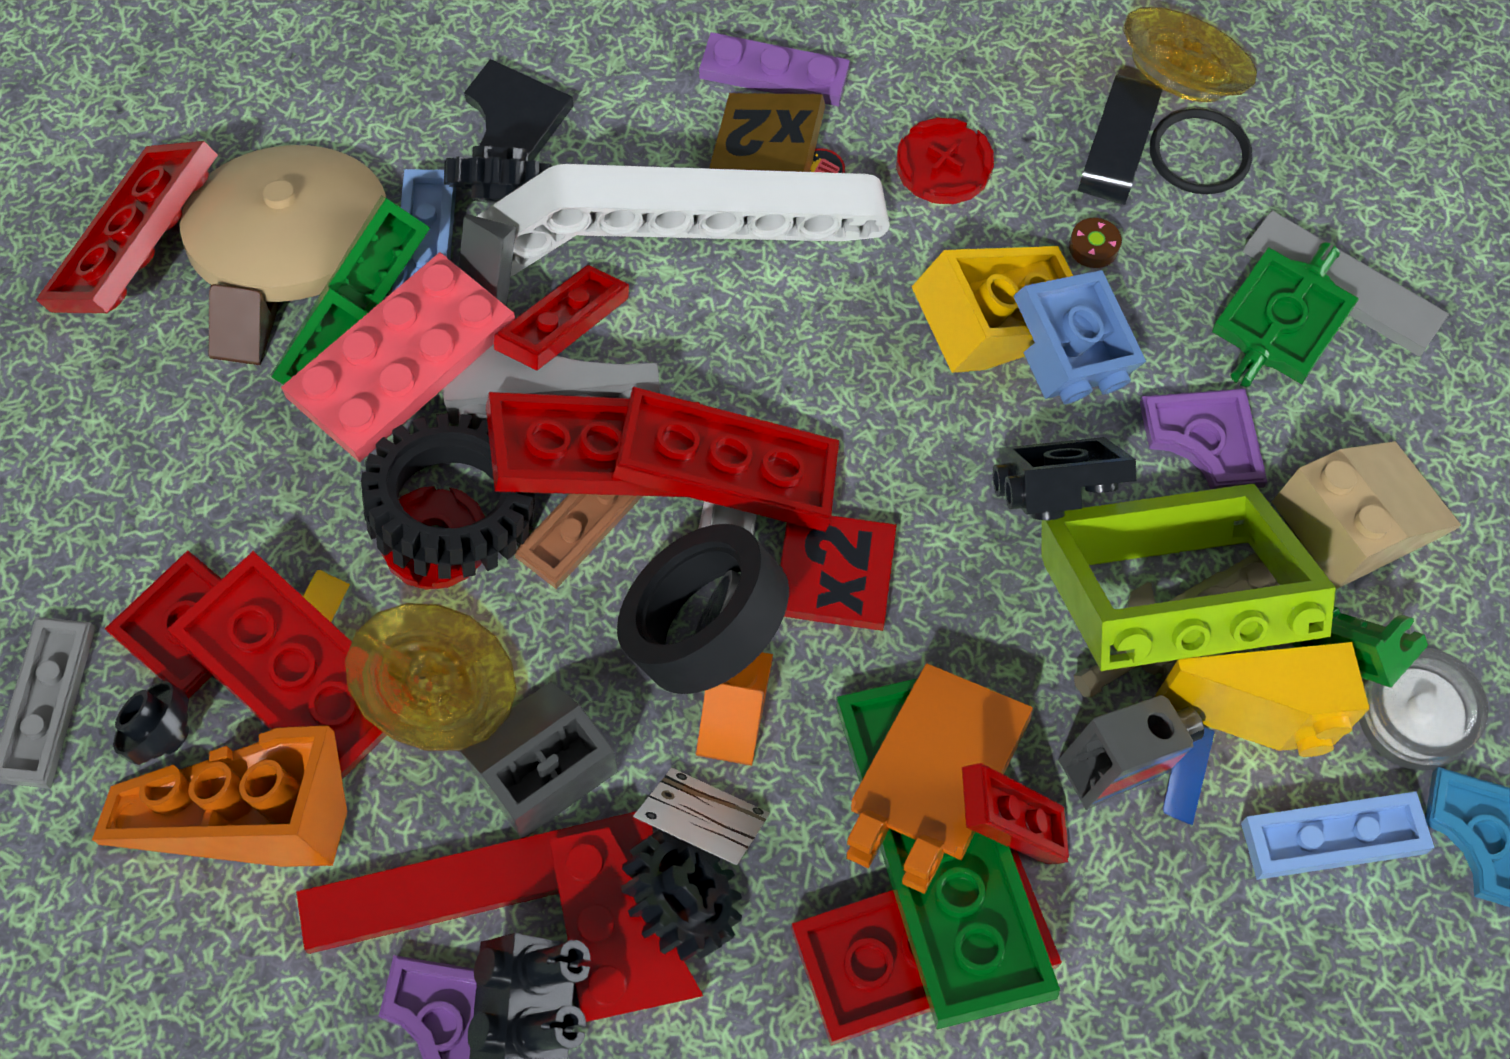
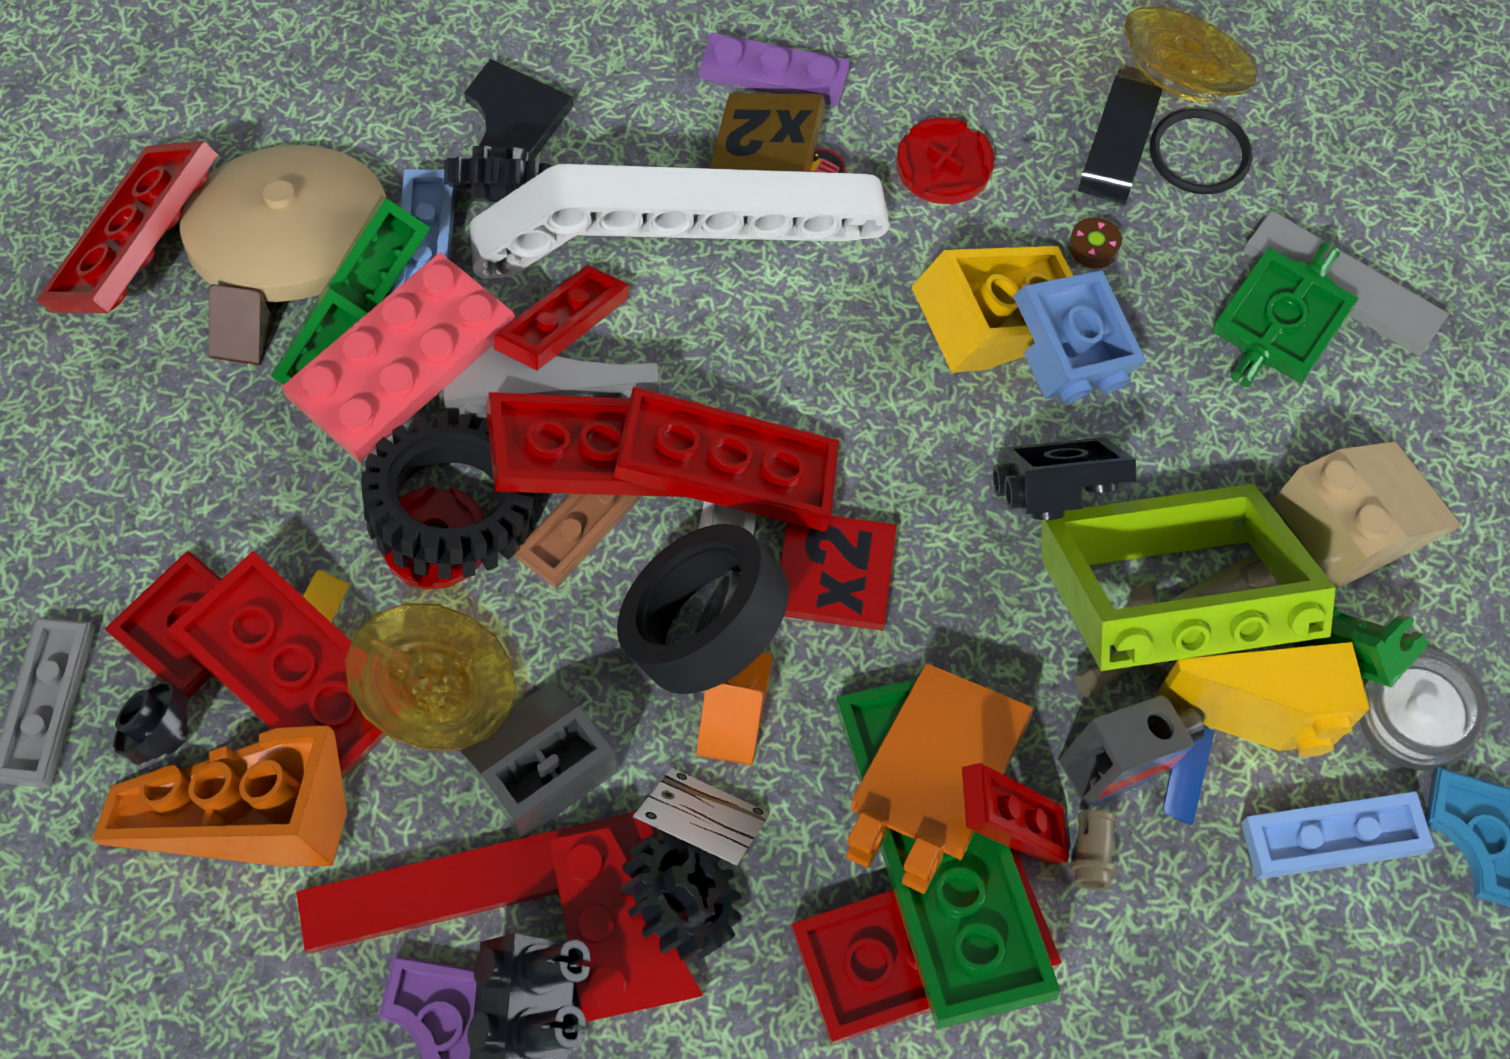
dark grey slope [459,214,516,306] -> none
medium lavender tile [1140,389,1268,489] -> none
none -> dark tan pin [1069,810,1117,890]

